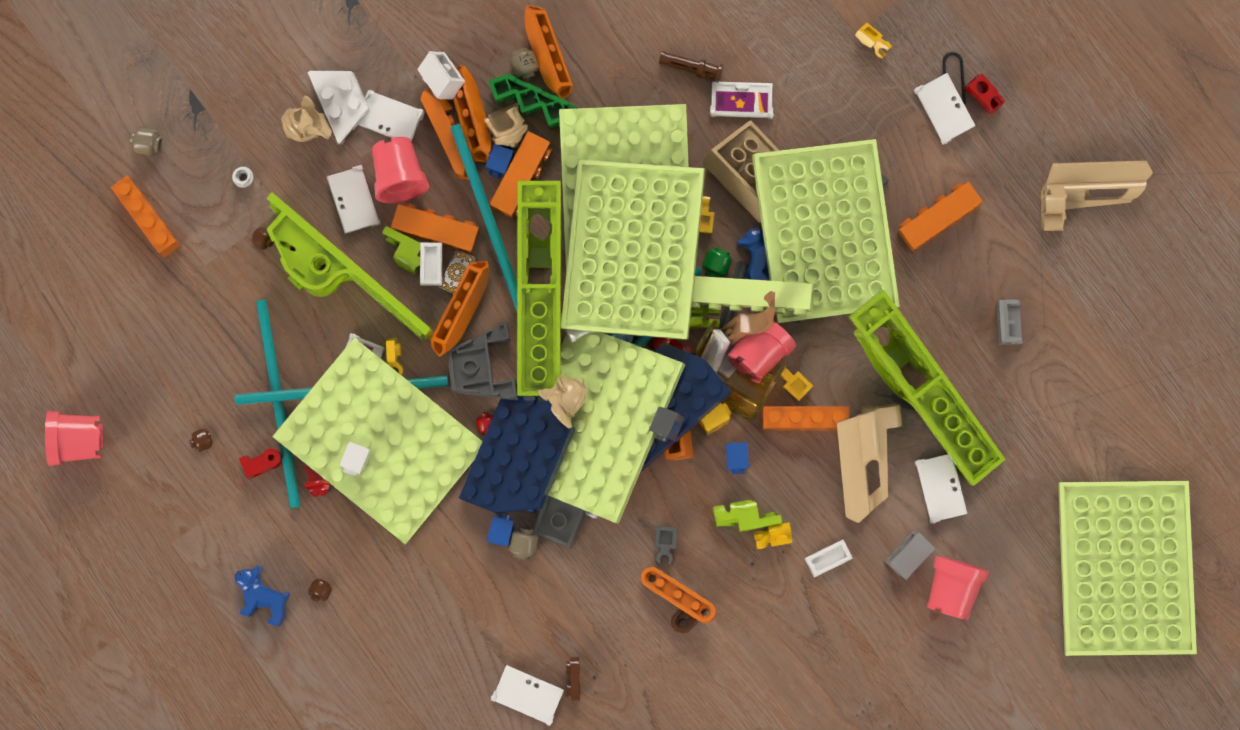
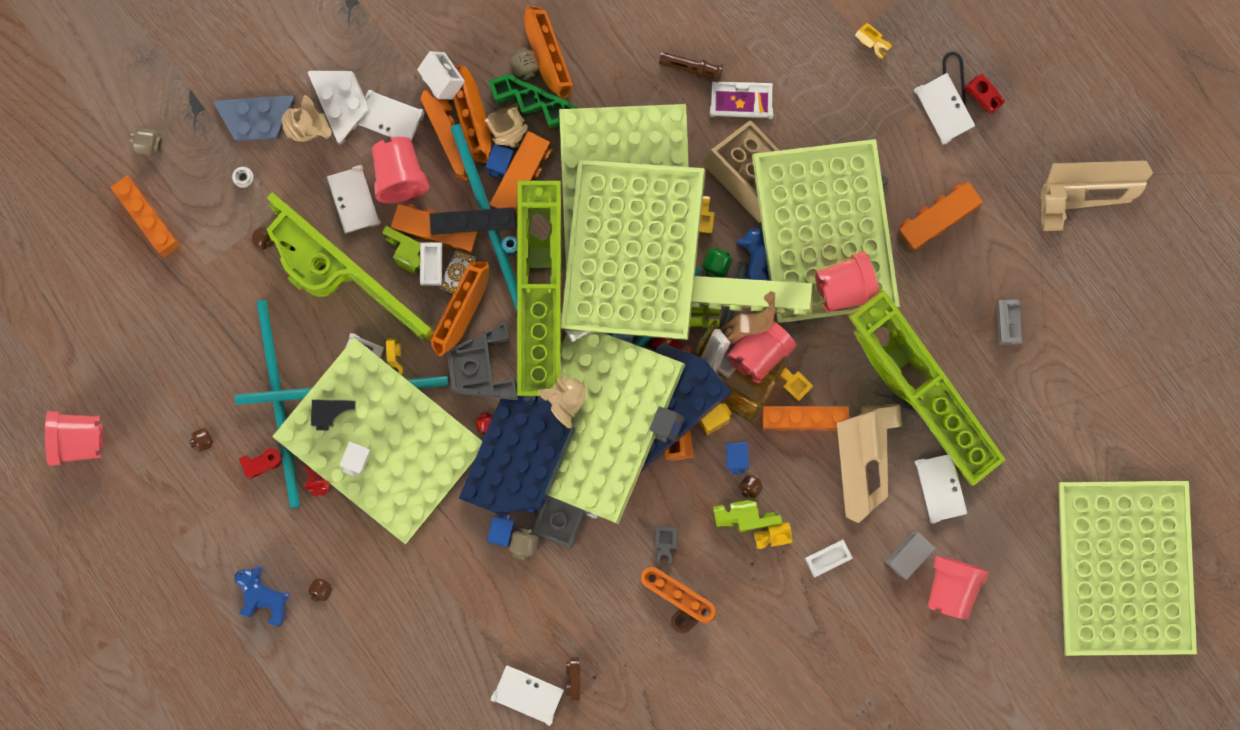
none -> sand blue wing [214,95,295,142]
none -> black arch [311,400,356,431]
none -> black plate [429,207,516,235]
none -> medium azure pin [502,236,518,255]
none -> reddish brown piece [739,475,763,498]
none -> coral piece [815,250,879,312]

